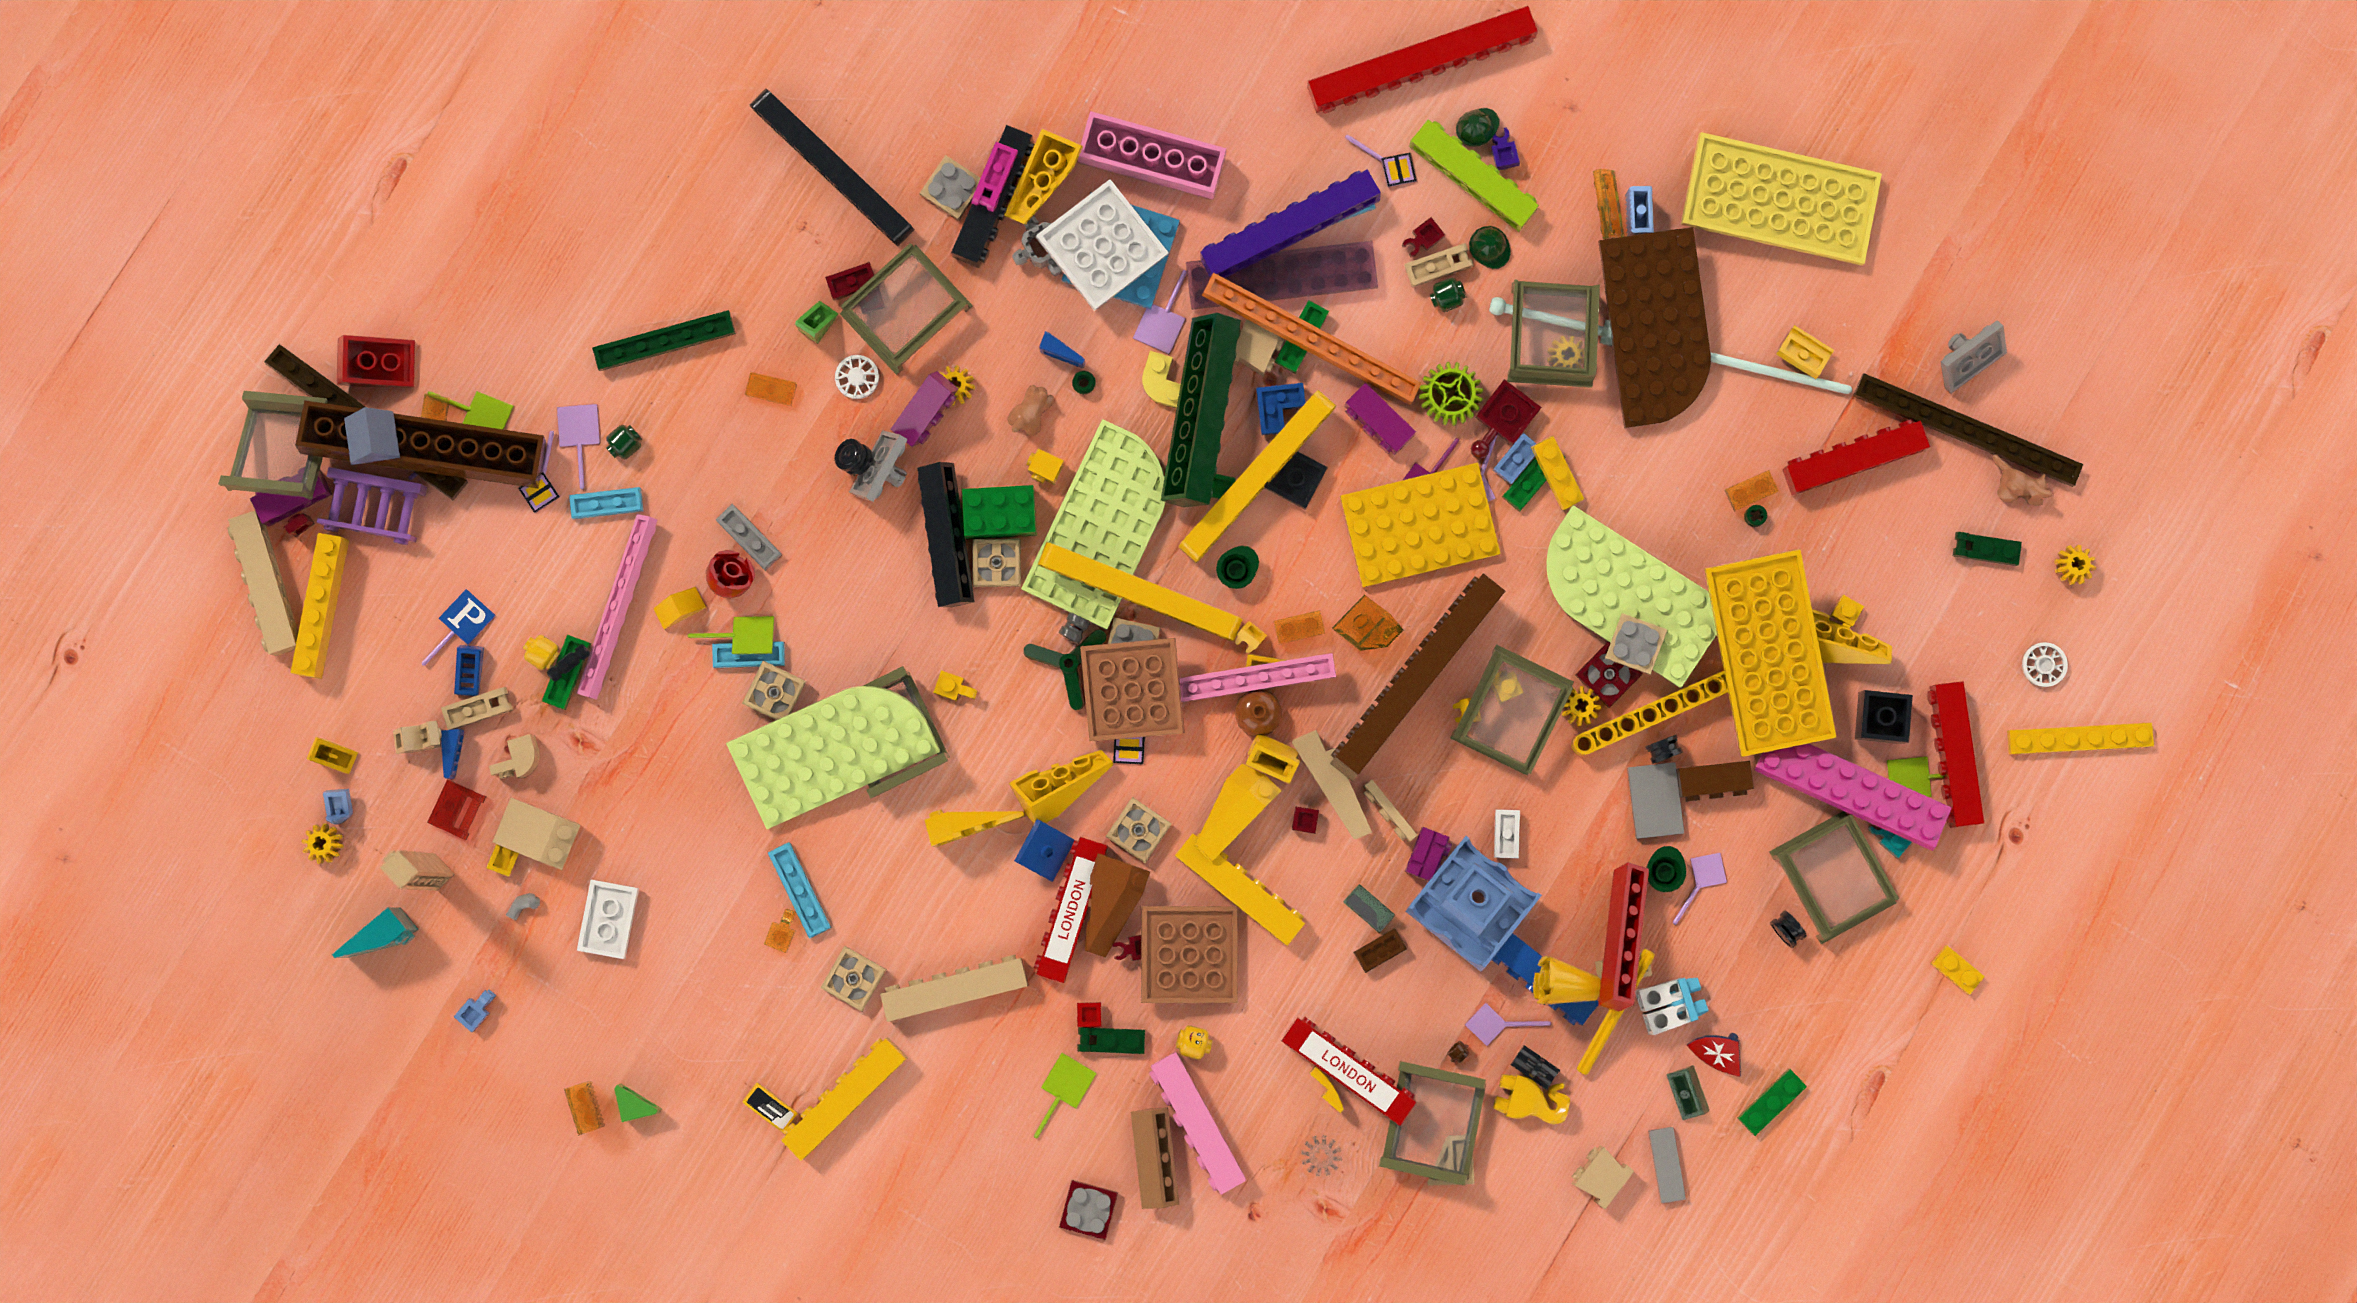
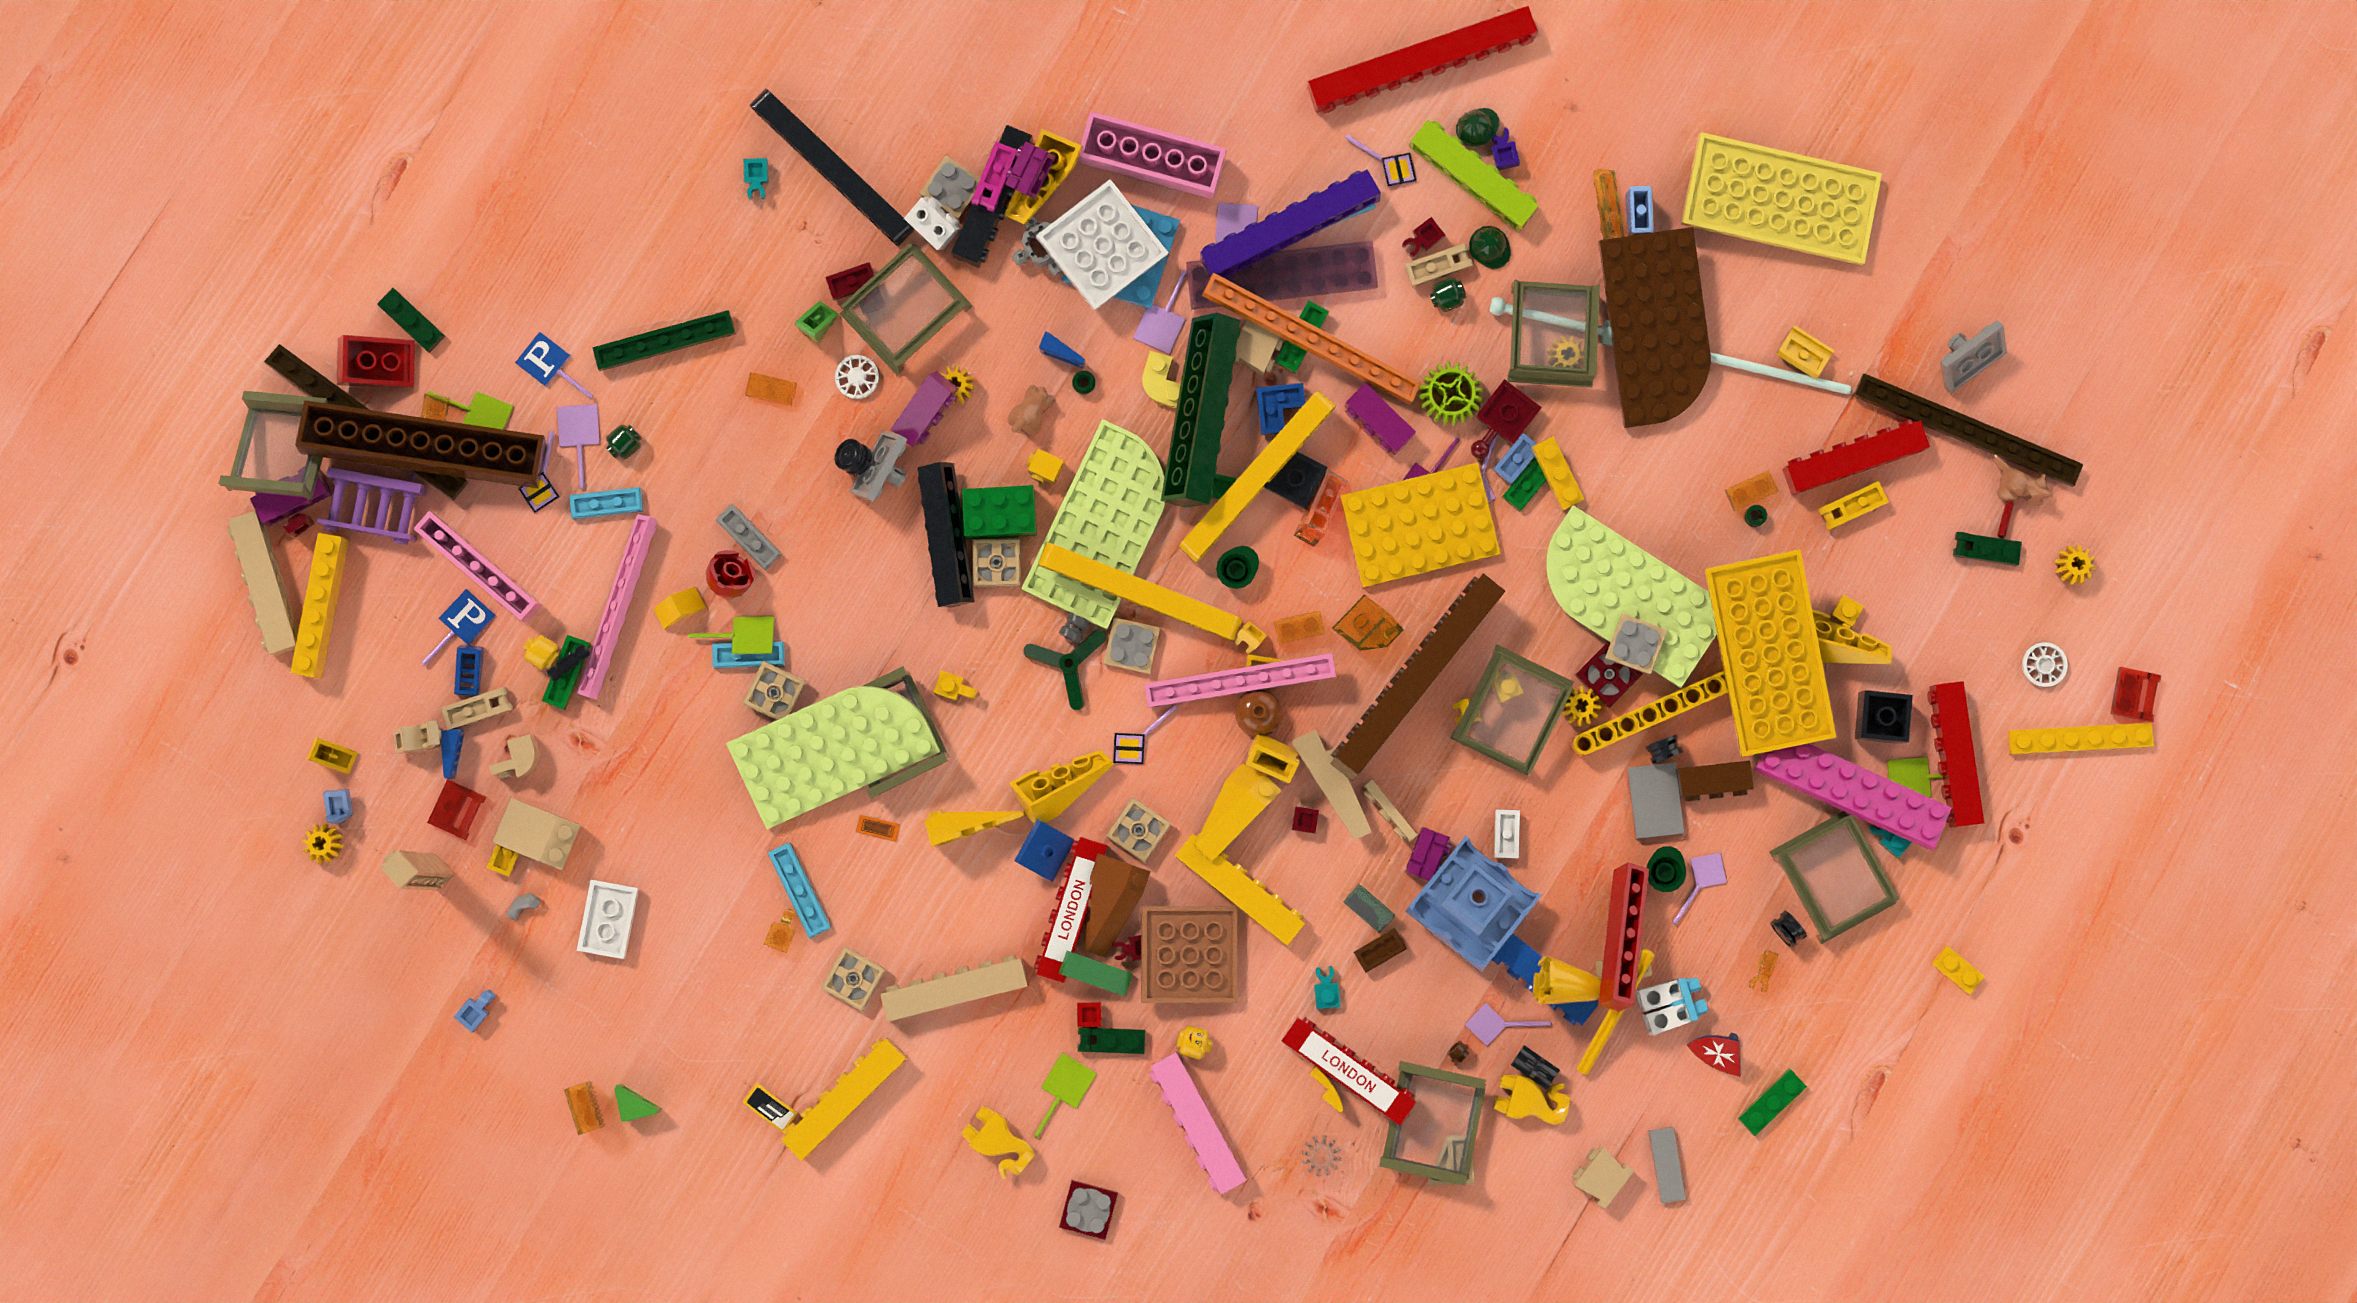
teal slope [331,907,418,958] -> none
sand blue slope [344,407,400,465] -> none
nougat plate [1080,638,1185,741] -> none
medium nougat brick [1131,1107,1179,1209] -> none
slope [1666,1065,1709,1120] -> none
none -> dark green plate [377,288,445,353]
none -> bright pink brick [414,511,543,623]
none -> blue piece [515,332,593,398]
none -> teal plate [743,158,769,200]
none -> sticker [856,815,900,842]
none -> white brick [904,197,961,250]
none -> yellow hips [961,1105,1035,1179]
none -> magenta brick [1005,141,1056,199]
none -> green tile [1059,951,1133,996]
none -> lavender piece [1215,203,1258,284]
none -> clear orange slope [1294,470,1348,547]
none -> teal plate [1314,966,1340,1009]
none -> clear yellow plate [1749,950,1778,993]
none -> yellow plate [1818,481,1889,531]
none -> red piece [1997,502,2014,539]
none -> clear red plate [2110,667,2162,723]

